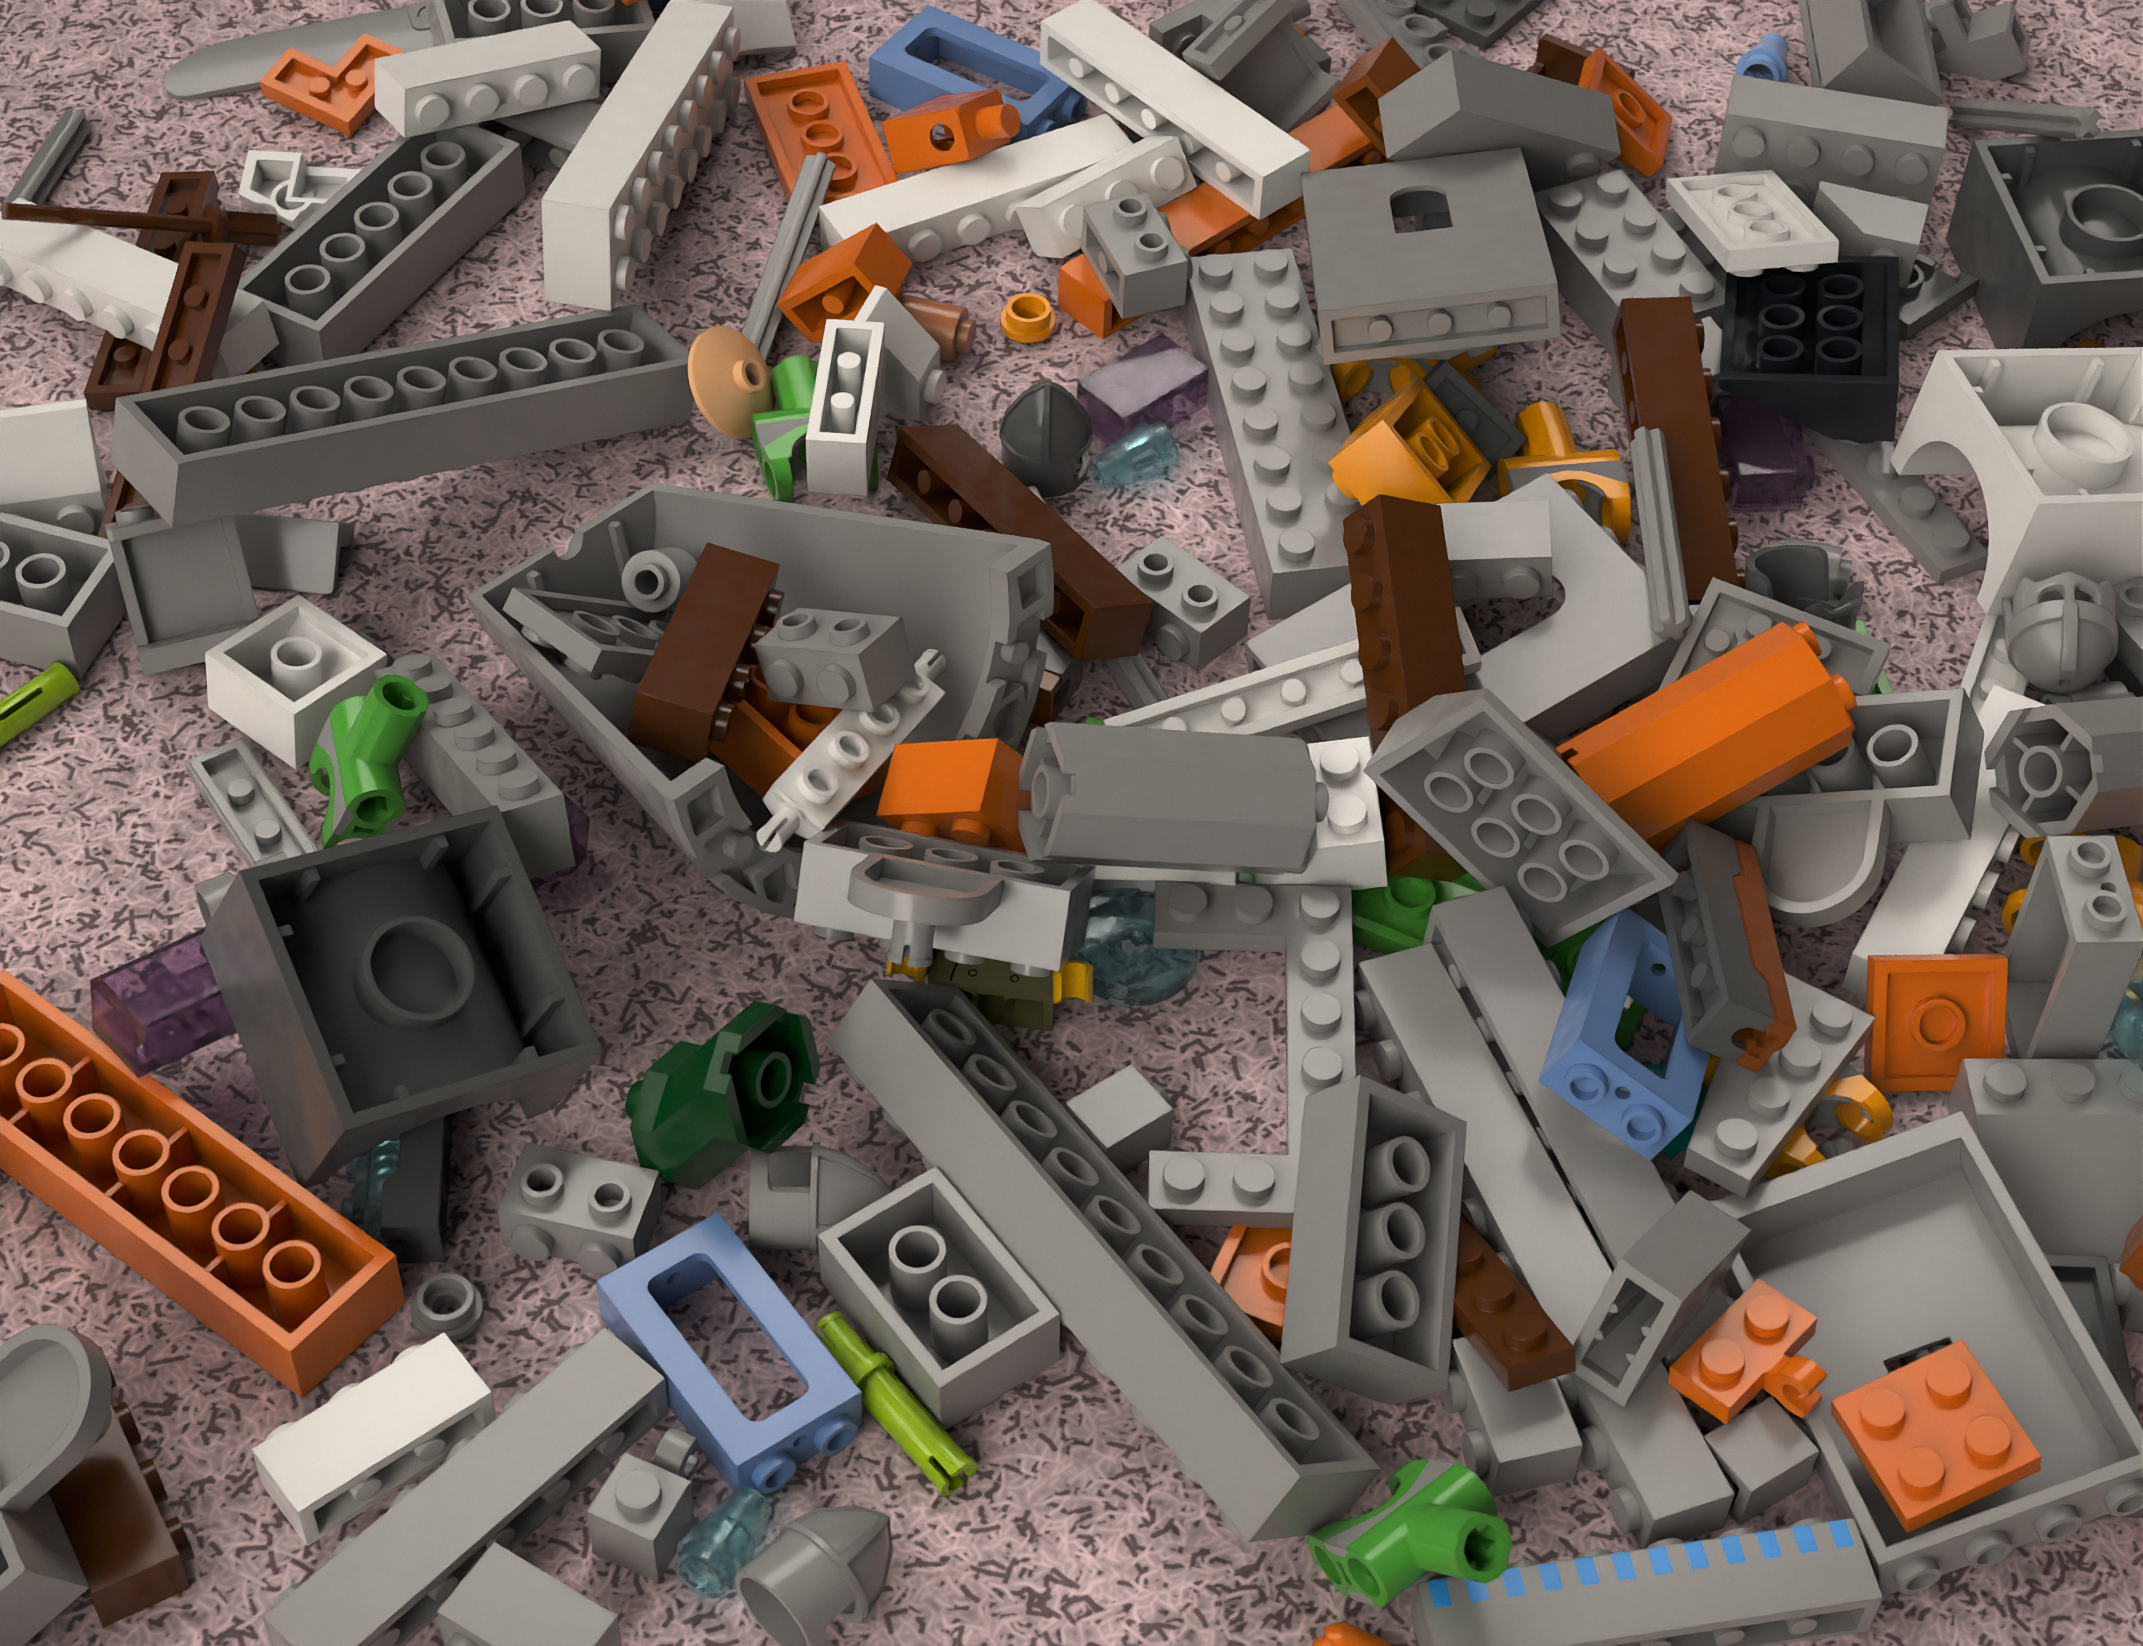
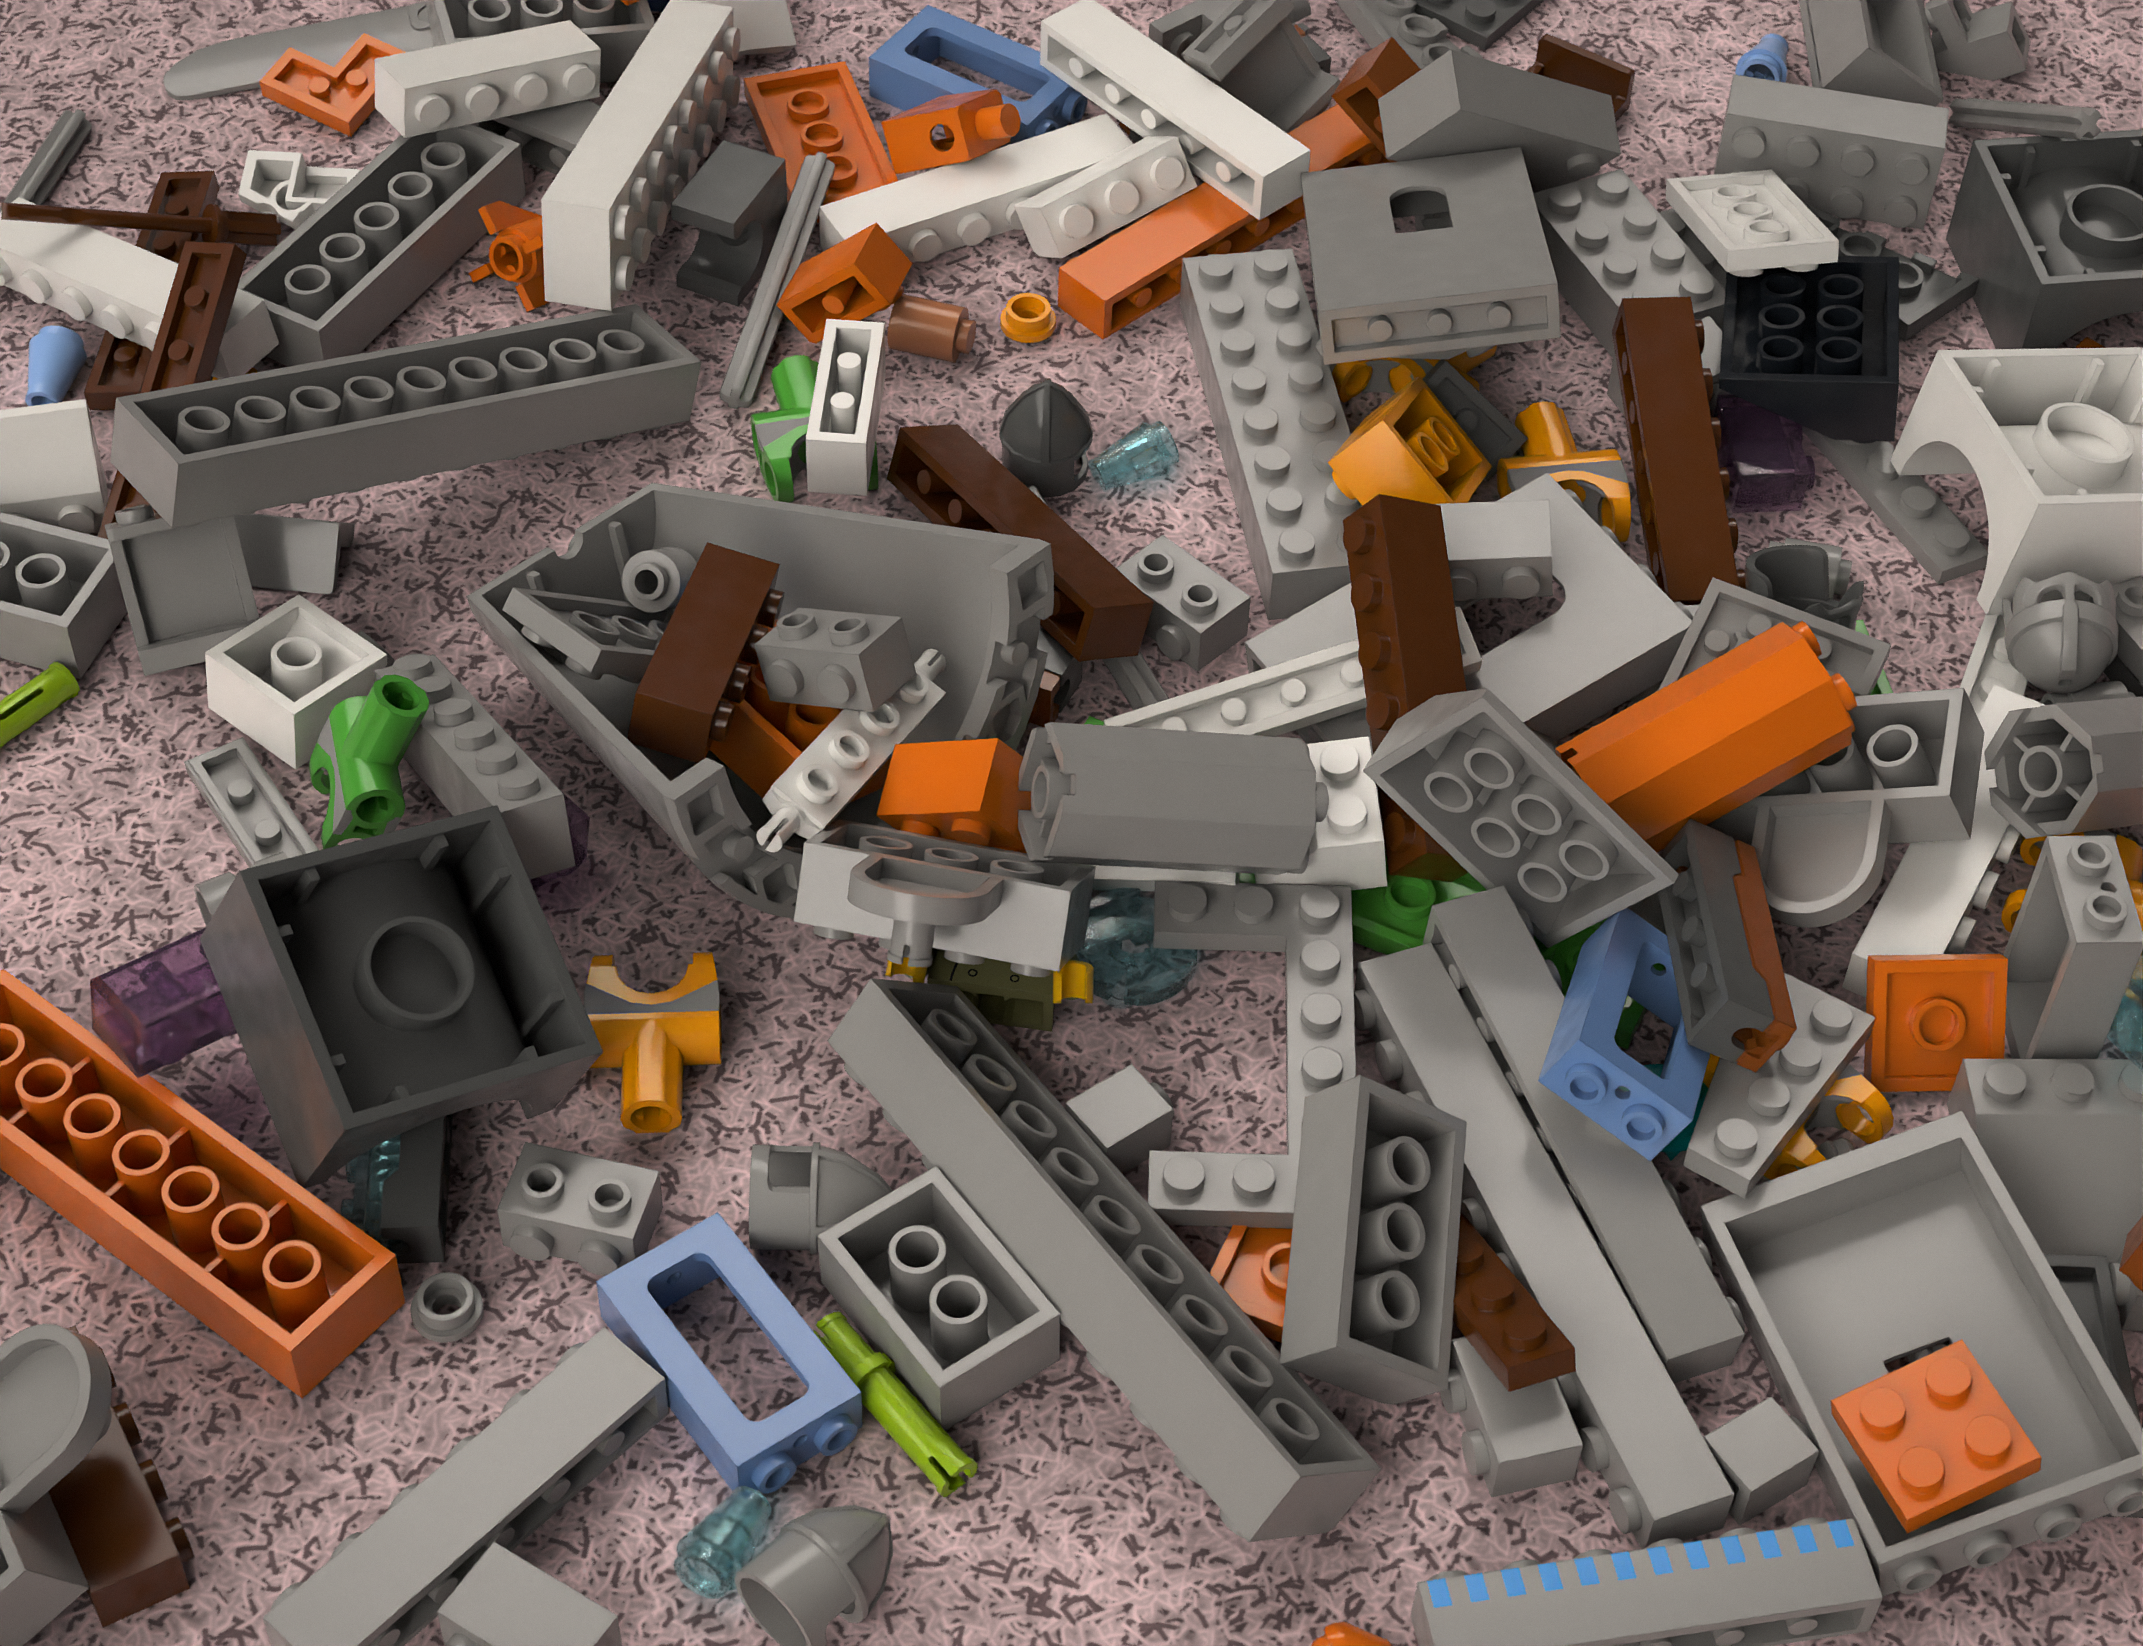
white brick [252,1332,496,1546] -> none
light grey brick [587,1427,700,1583] -> none
dark green brick [625,1001,821,1190] -> none
light nougat dish [687,326,774,440] -> none
white slope [854,285,946,421] -> none
brick [1077,333,1209,457] -> none
light grey brick [1081,192,1193,319] -> none
bright green connector [1307,1460,1512,1607] -> none
light grey slope [1573,1190,1751,1407] -> none
orange plate [1578,47,1673,179] -> none
light grey axle [1630,426,1691,641] -> none
orange plate [1668,1278,1827,1425] -> none
light grey slope [1813,181,1929,288] -> none
none -> light blue cone [25,325,87,406]
none -> orange brick [469,200,549,312]
none -> light orange connector [584,952,722,1133]
none -> dark grey piece [671,140,787,306]

